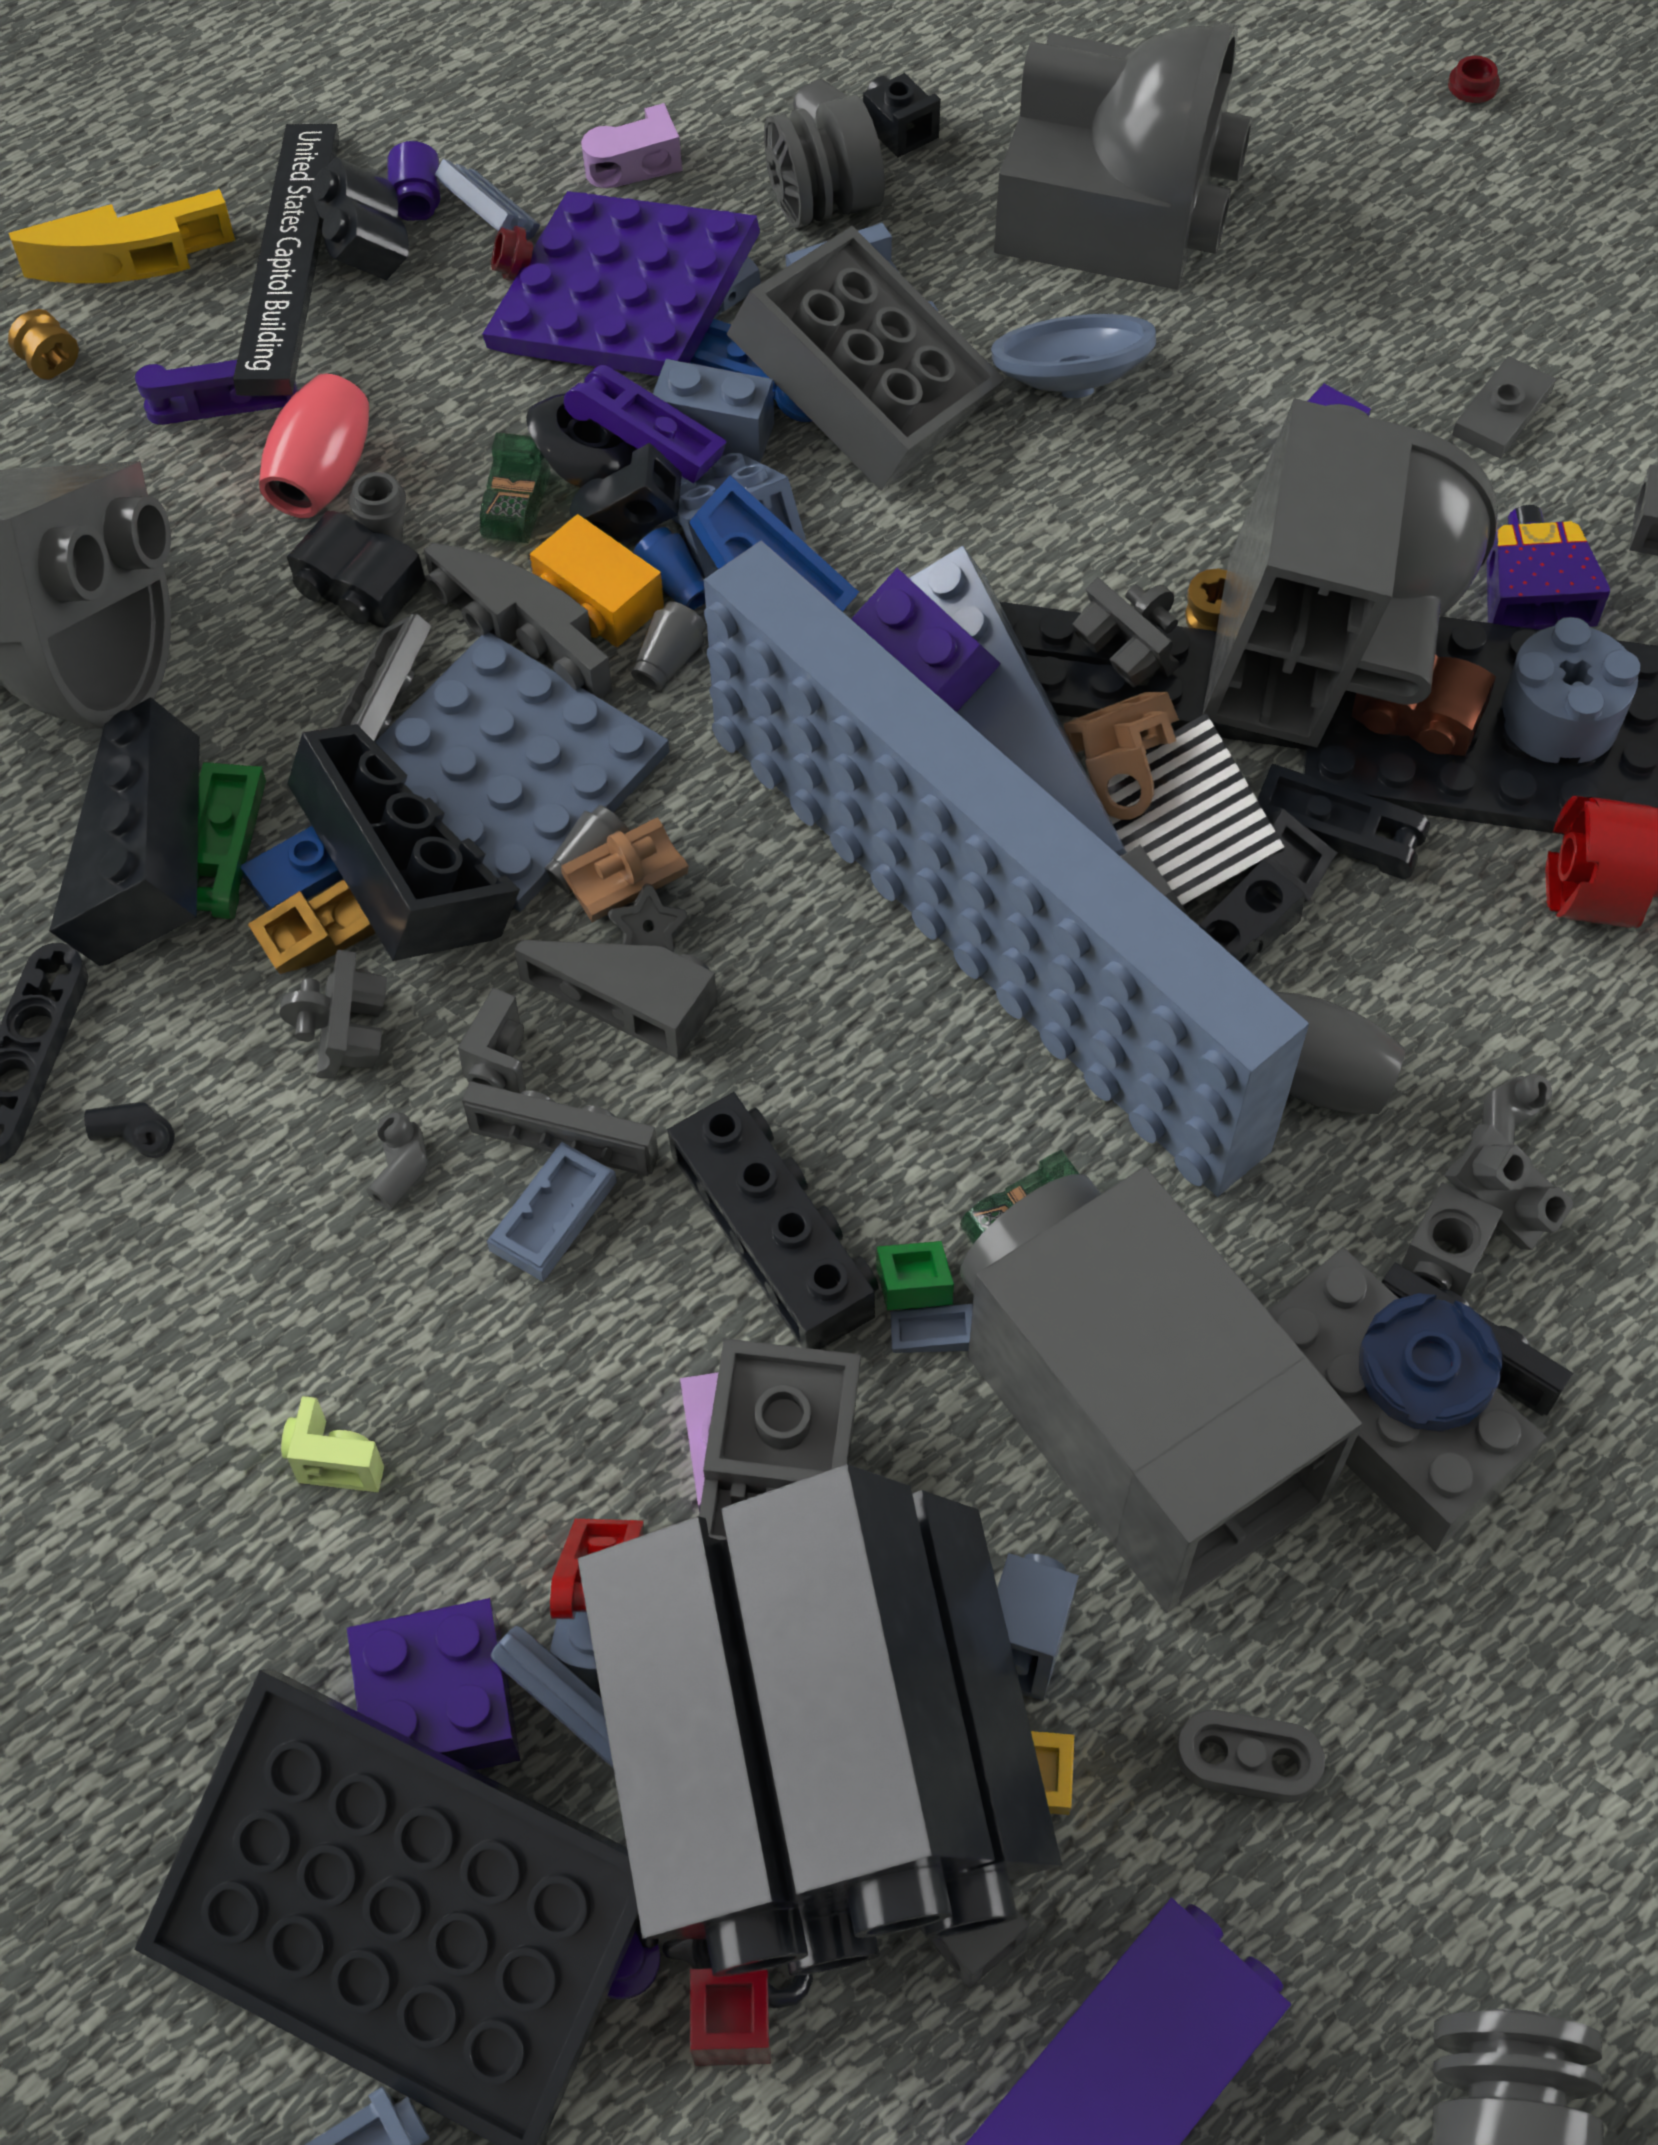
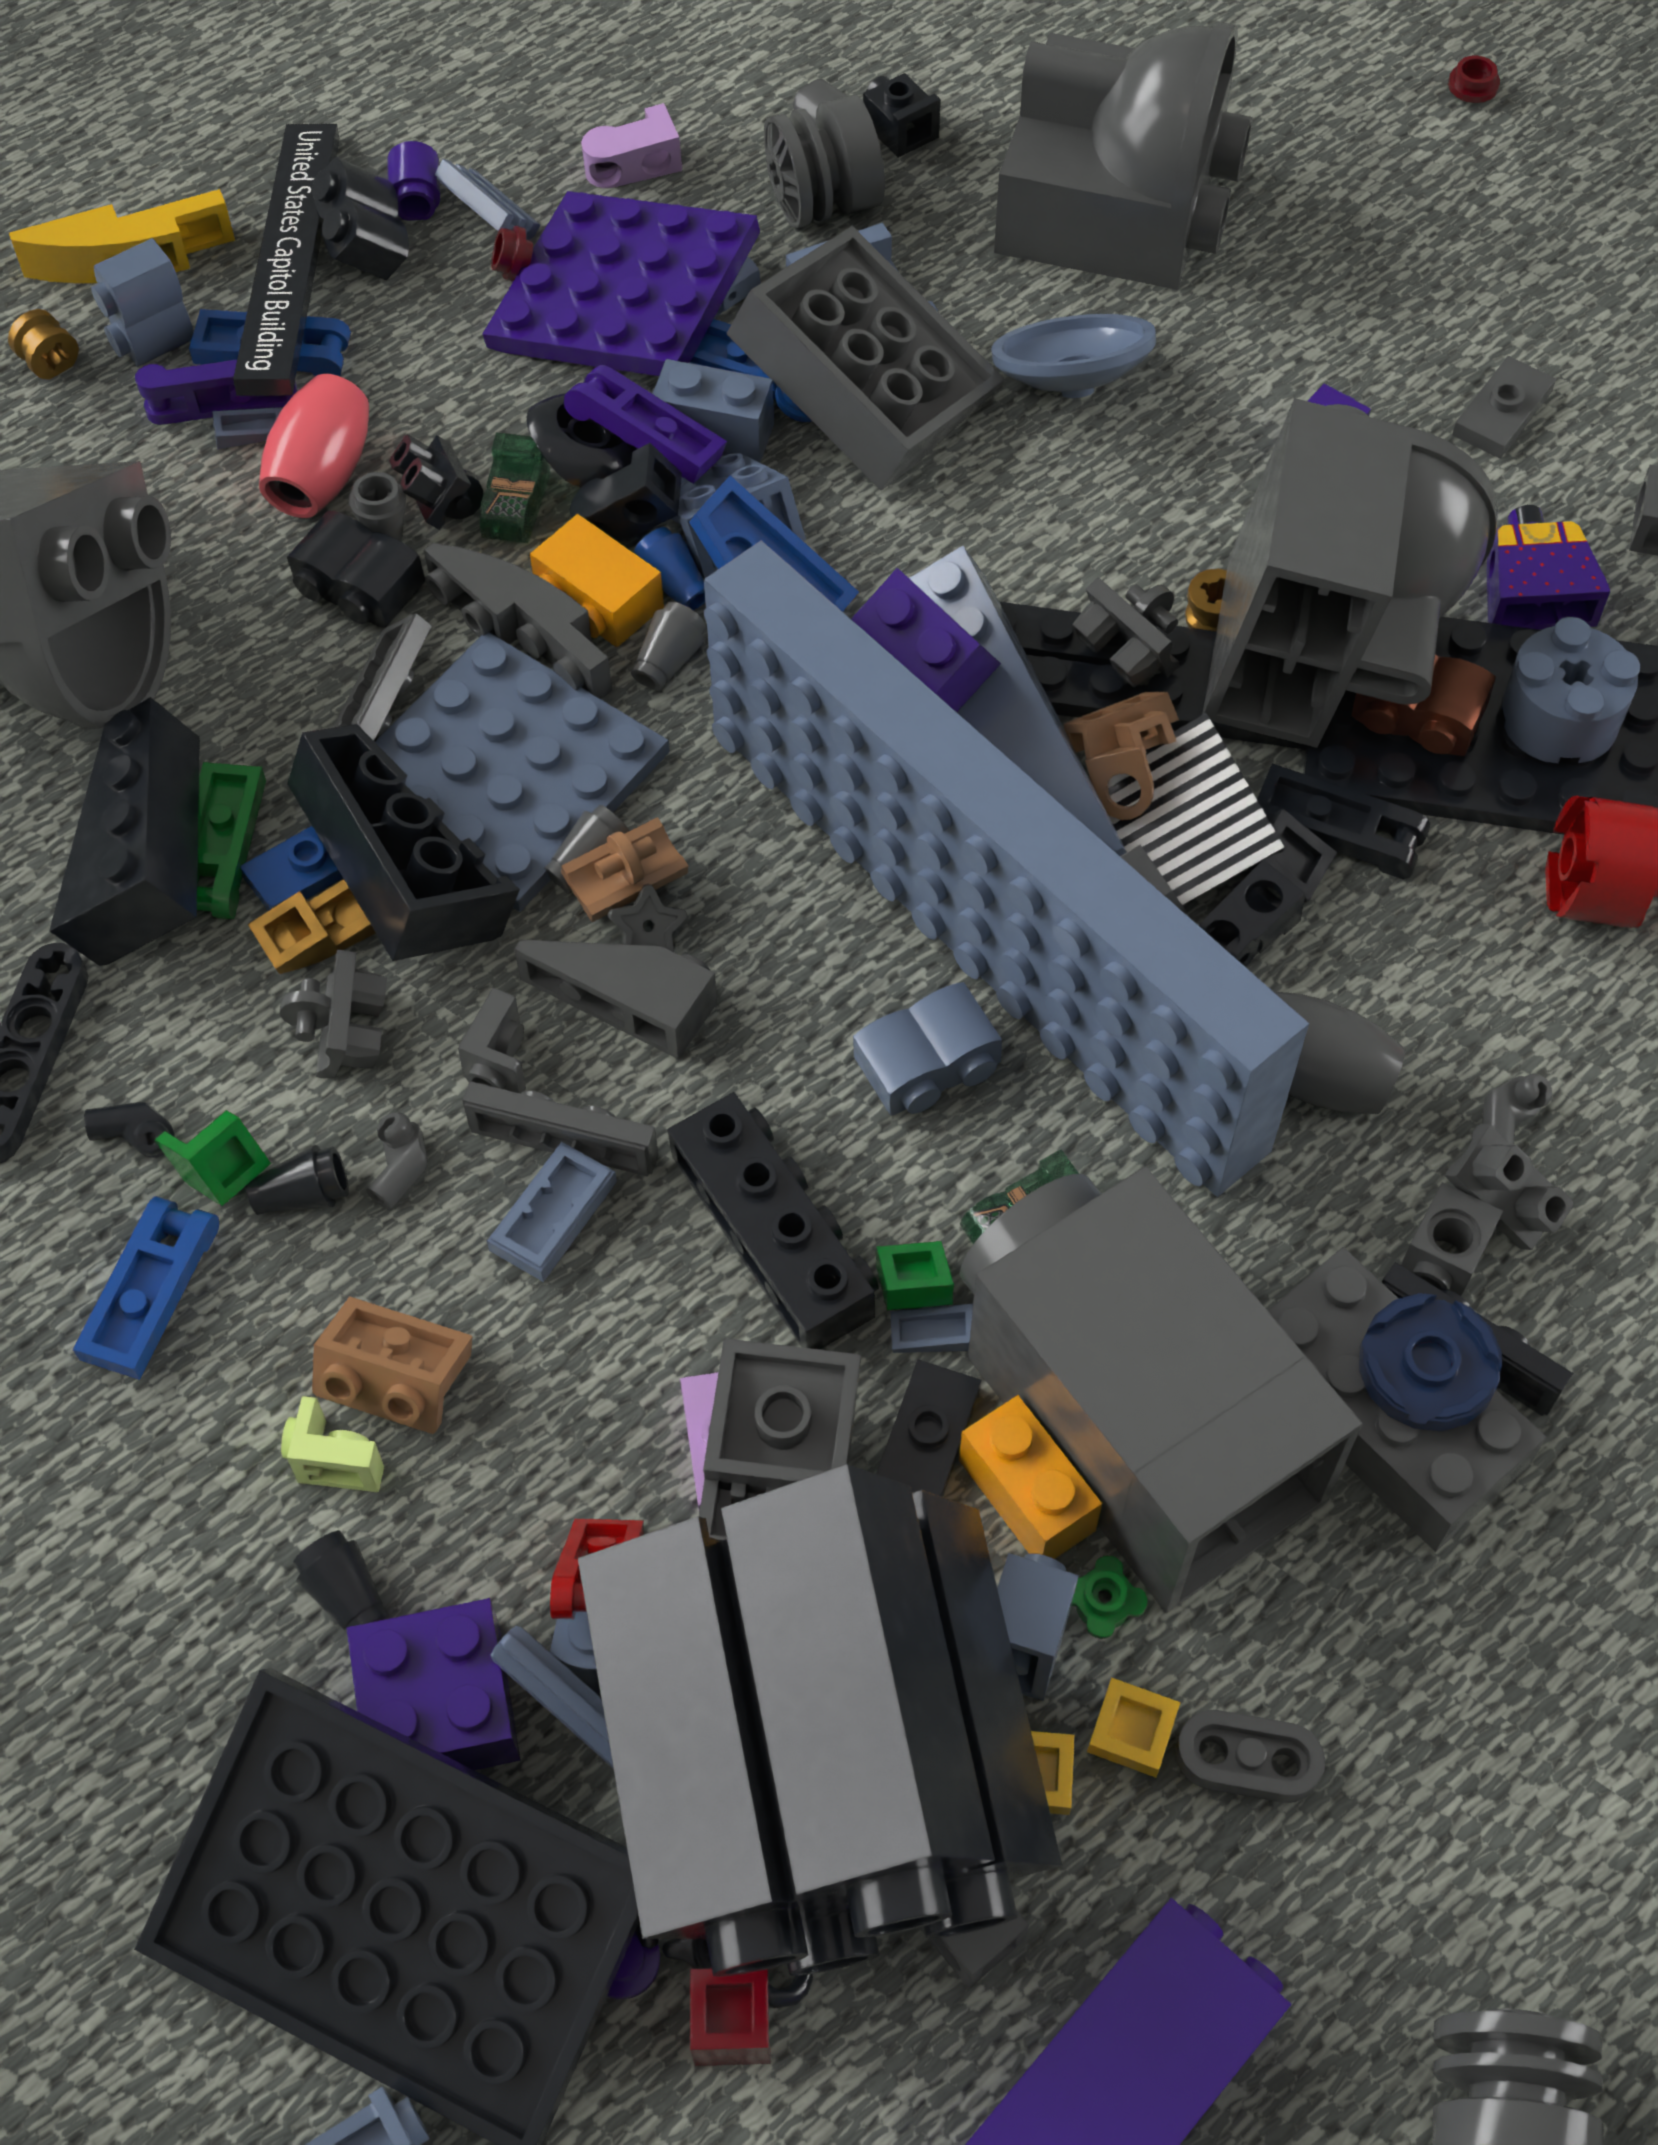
none -> blue plate [73,1196,219,1380]
none -> sand blue brick [91,238,194,367]
none -> green panel [155,1110,271,1206]
none -> blue plate [189,309,351,377]
none -> sand blue piece [212,408,282,450]
none -> black cone [246,1145,349,1215]
none -> black cone [293,1530,389,1631]
none -> medium nougat bracket [312,1296,473,1434]
none -> black hips [389,434,484,530]
none -> sand blue brick [853,982,1002,1116]
none -> black plate [876,1359,982,1497]
none -> light orange brick [959,1395,1102,1559]
none -> green plate [1071,1555,1147,1639]
none -> yellow plate [1087,1677,1181,1778]

